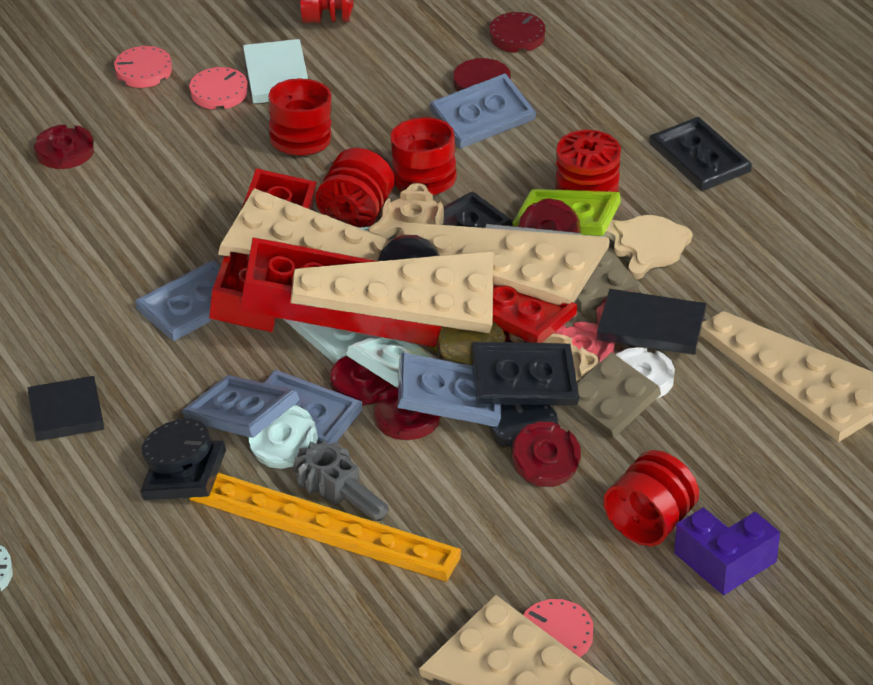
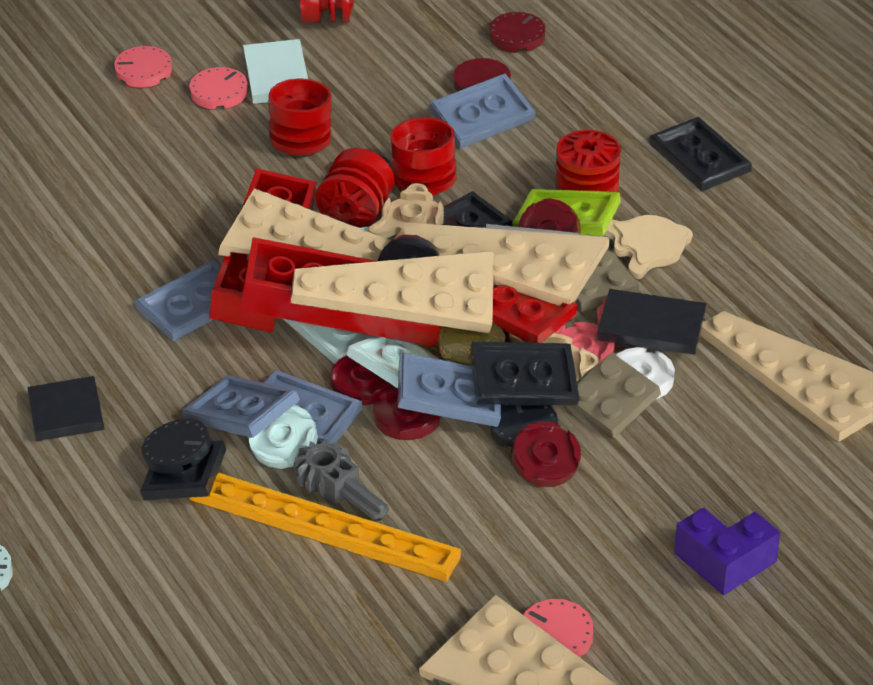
dark red tile [34,125,94,169] -> none
red wheel [603,450,700,547] -> none

